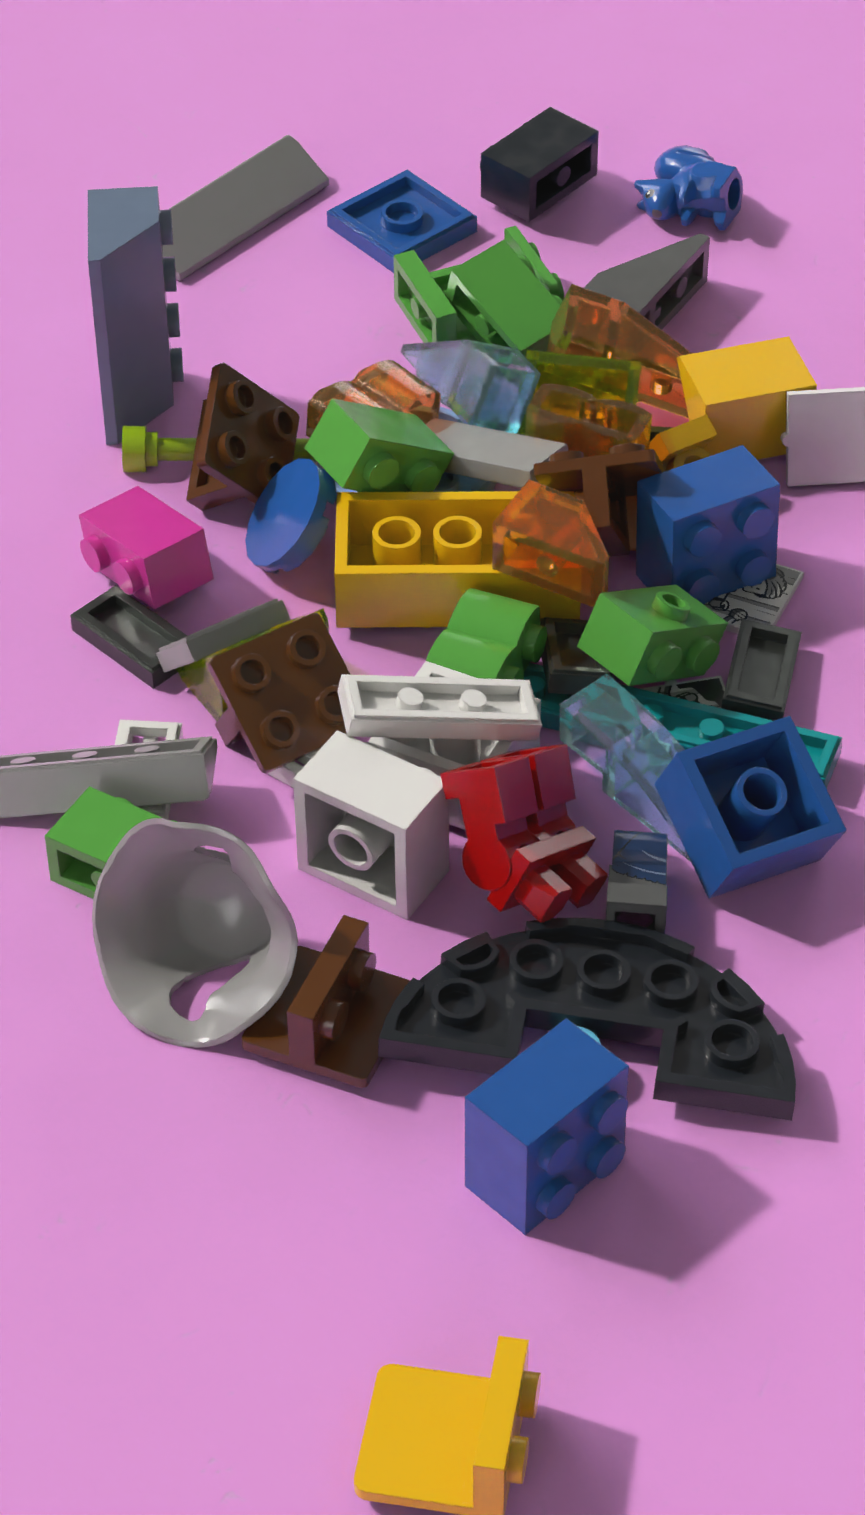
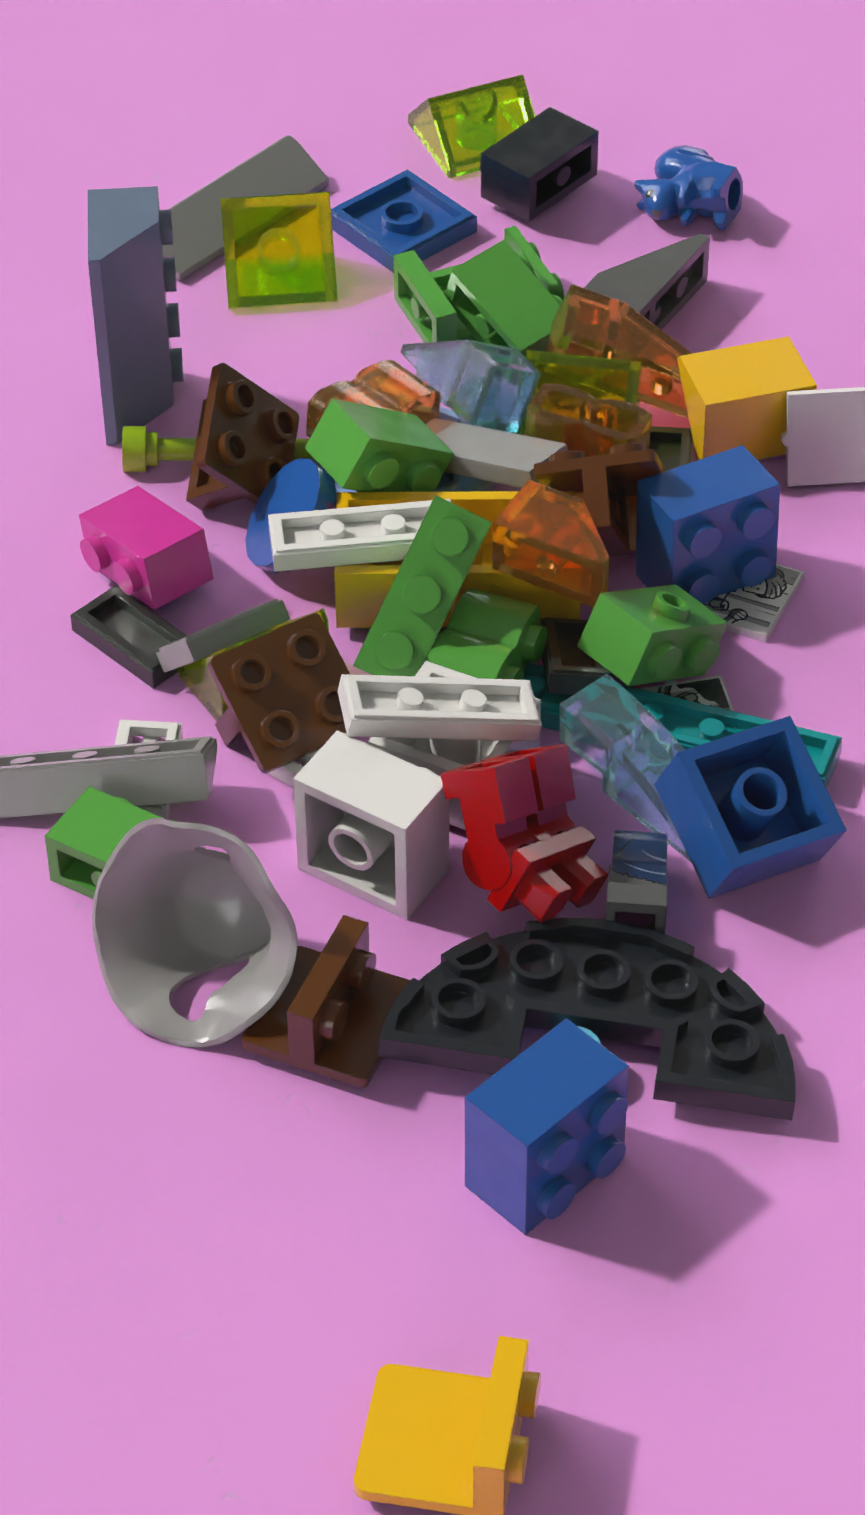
yellow tile [645,415,717,471] -> none
pearl dark grey tile [721,619,802,721] -> none
none -> clear neon green slope [220,191,338,309]
none -> white tile [268,499,451,572]
none -> bright green brick [353,495,492,676]
none -> clear neon green slope [408,74,535,178]

